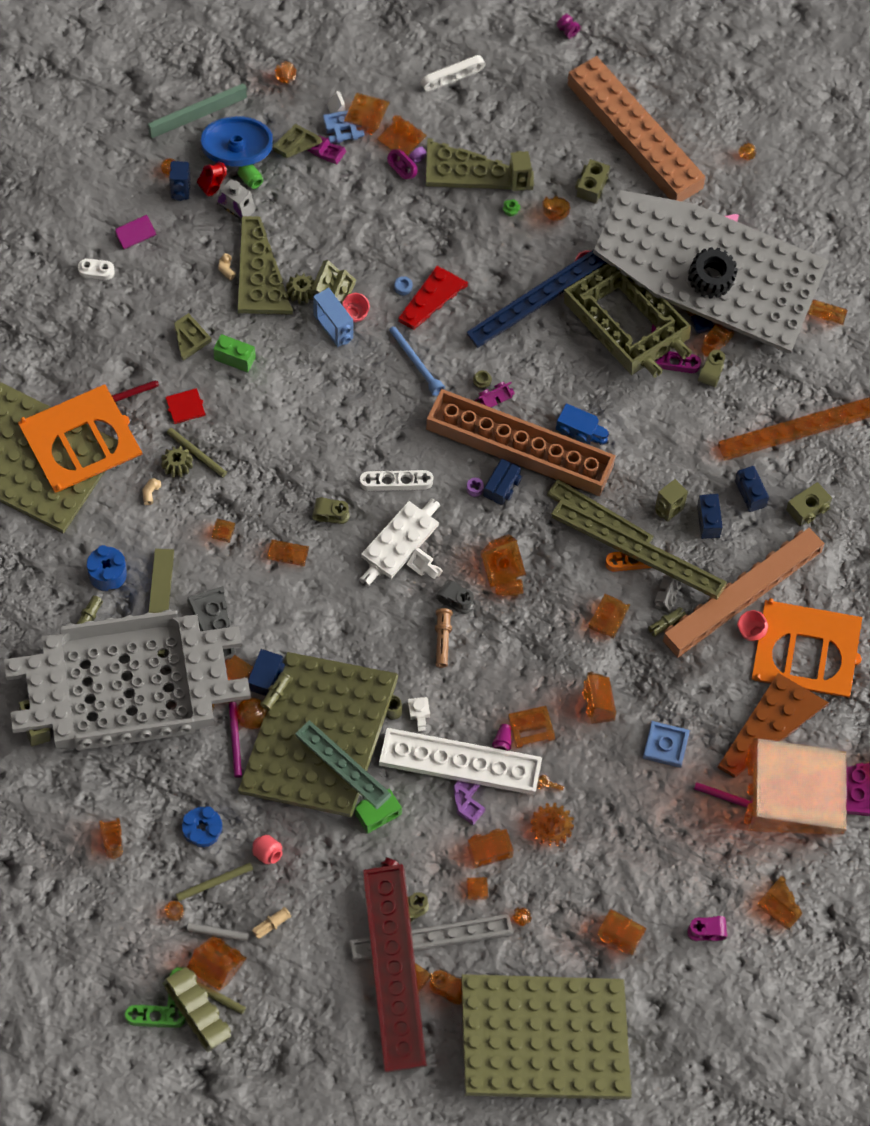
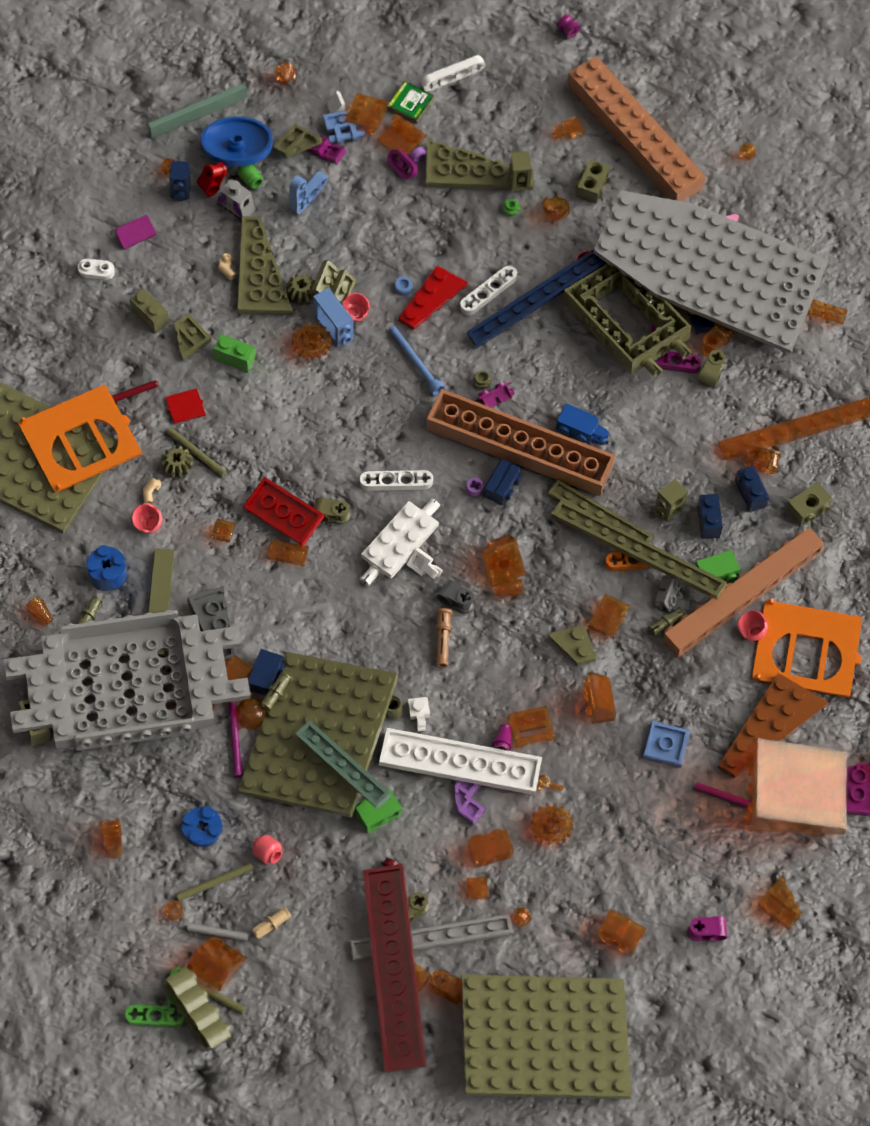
black tyre [688,247,738,298] -> none
none -> clear orange cone [26,596,53,626]
none -> olive brick [130,288,169,333]
none -> coral hair [131,503,163,534]
none -> red tile [242,477,325,547]
none -> medium blue beam [289,171,328,214]
none -> clear orange gear [292,322,332,361]
none -> tile [386,80,435,124]
none -> white beam [460,266,517,316]
none -> olive wing [548,625,596,666]
none -> clear orange plate [553,116,586,140]
none -> bright green brick [695,550,741,583]
none -> clear orange piece [743,446,781,474]

